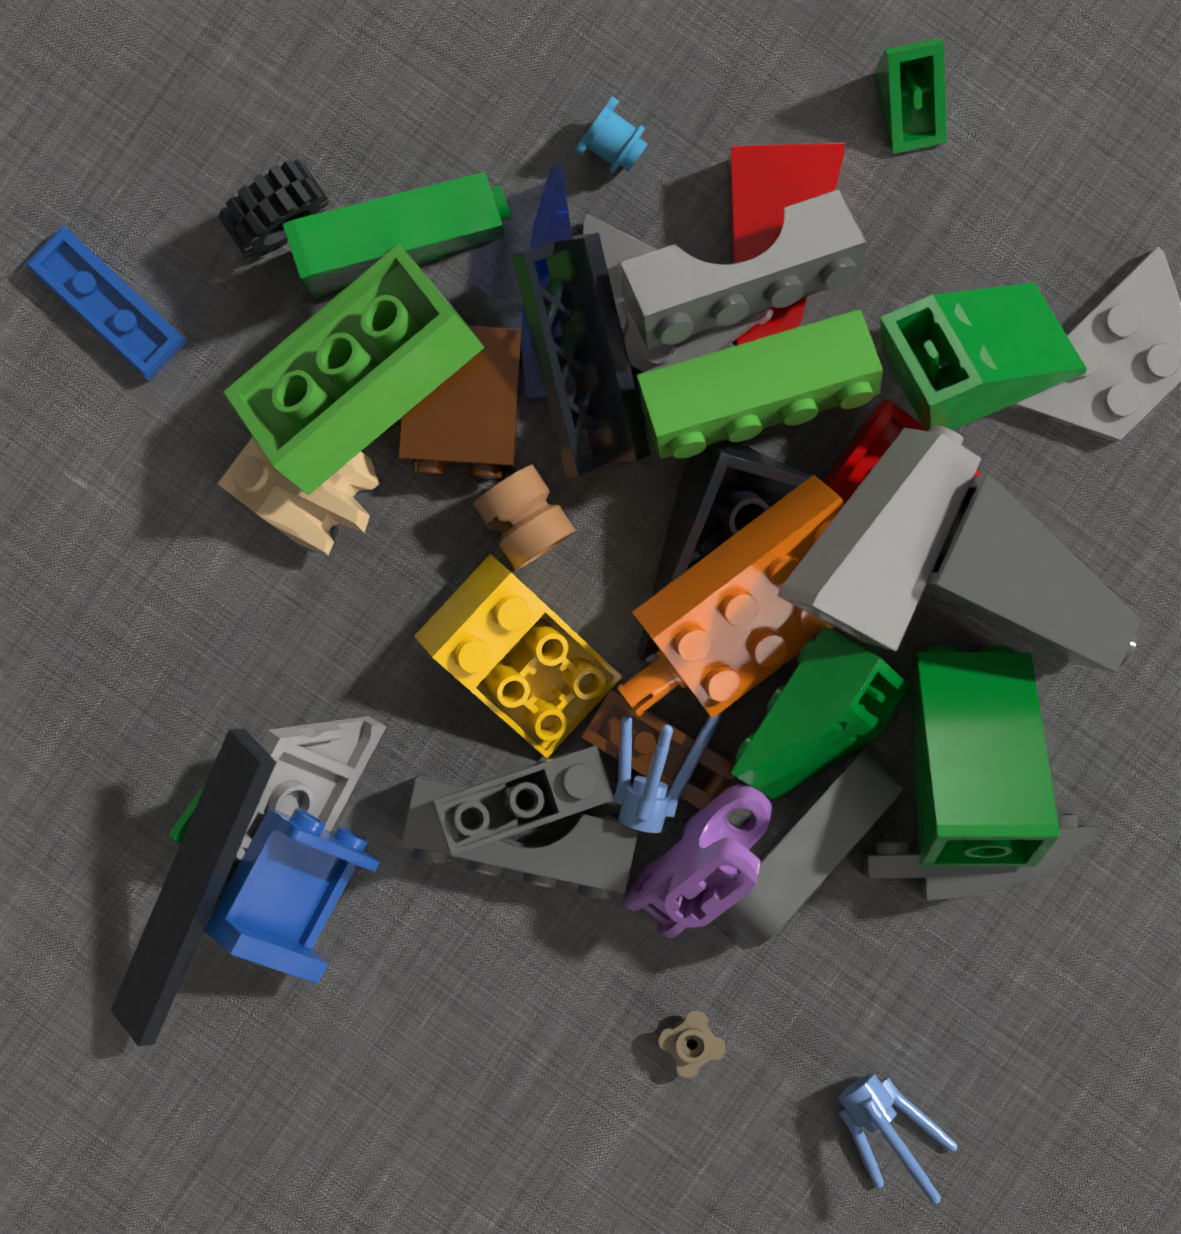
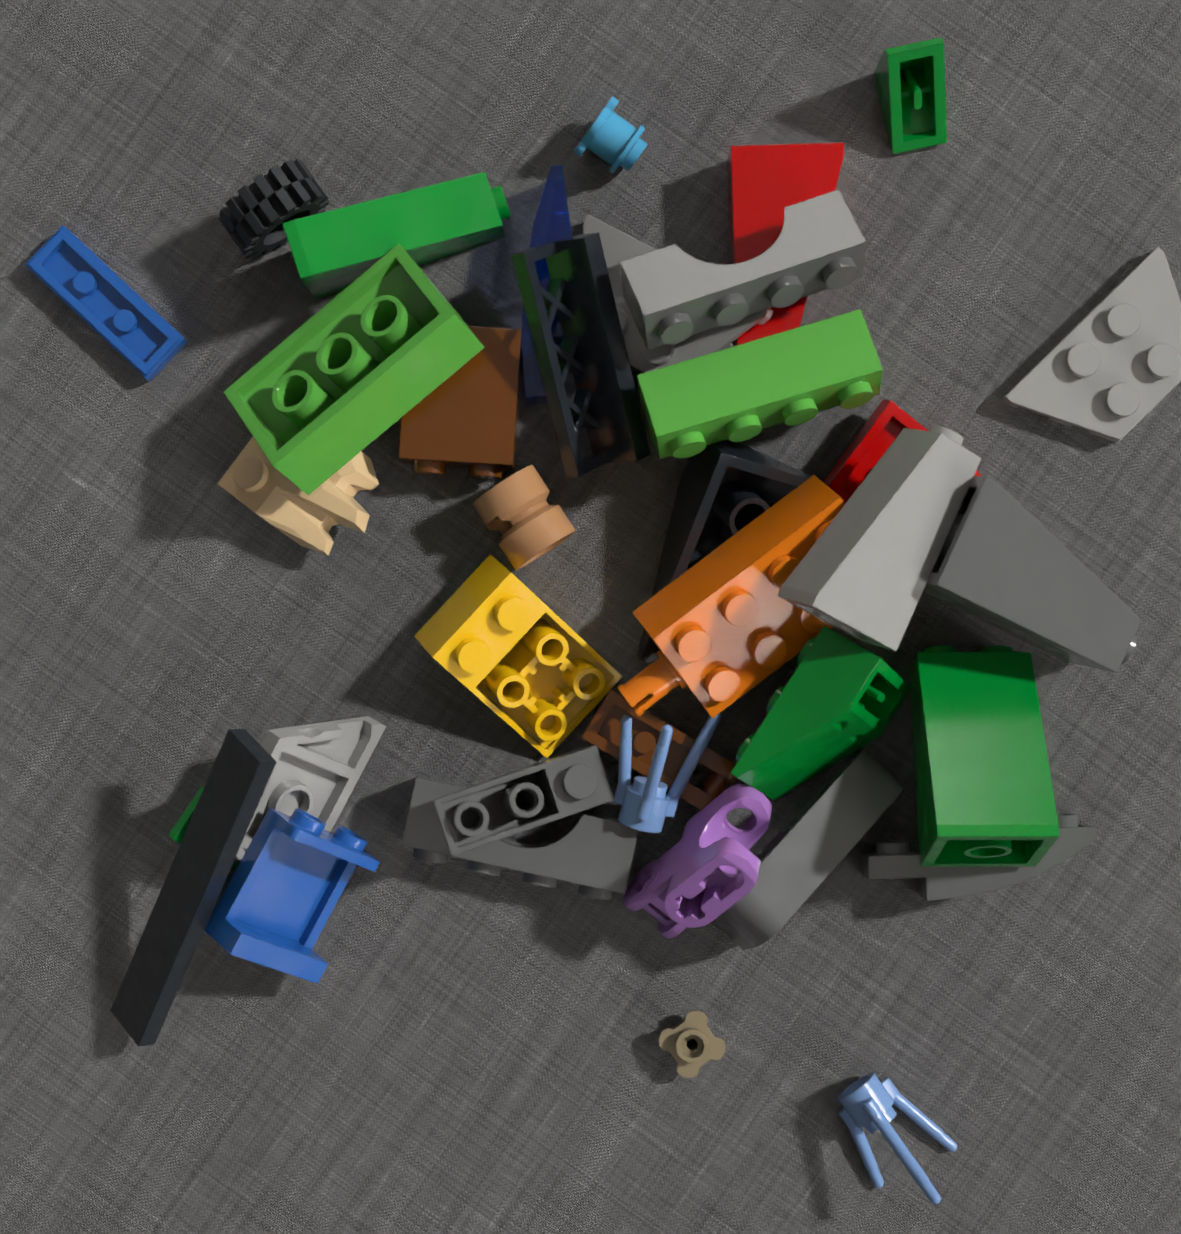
green slope [880,282,1087,431] -> none

